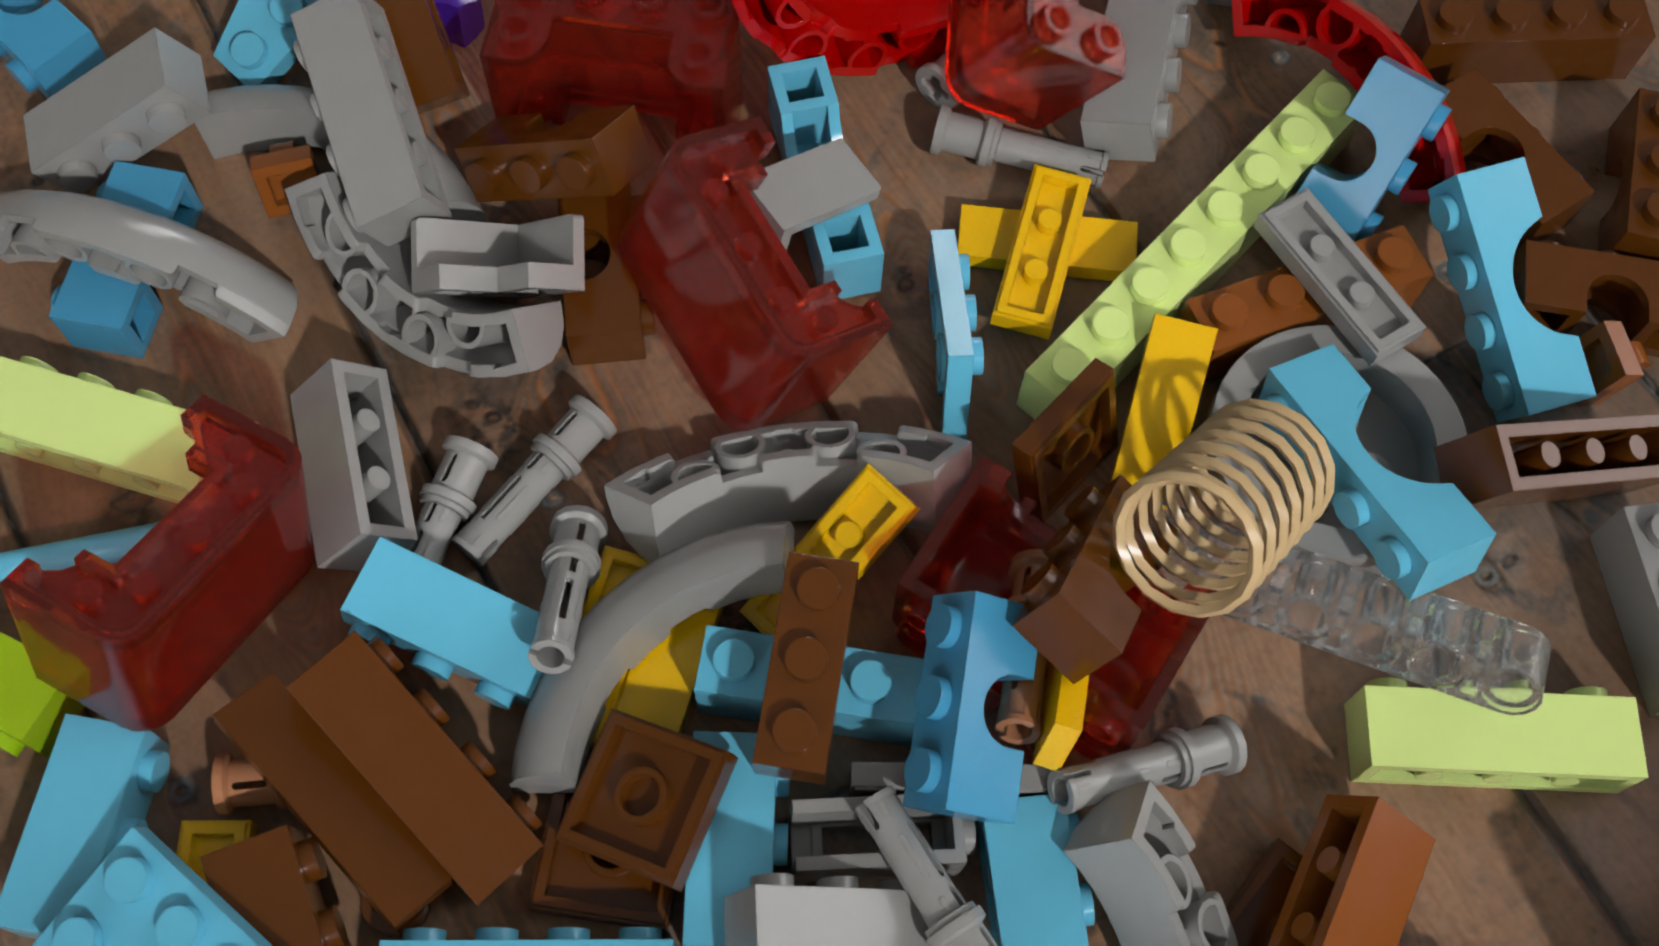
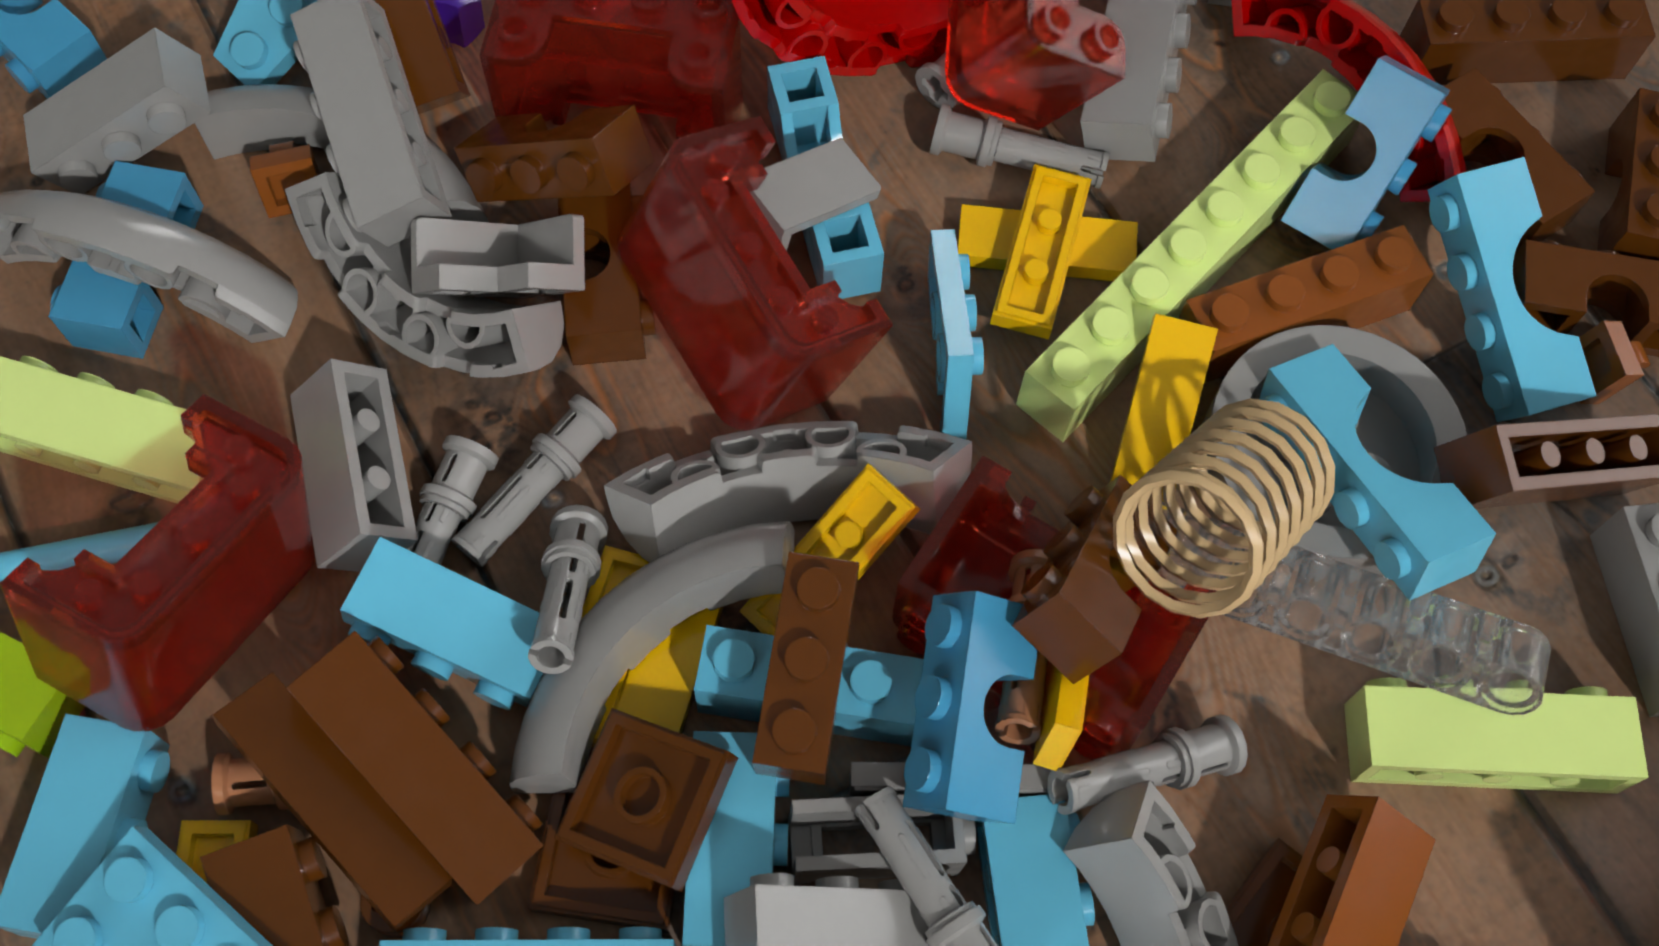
reddish brown tile [1011,358,1118,527] -> none
light grey tile [1253,188,1426,367] -> none

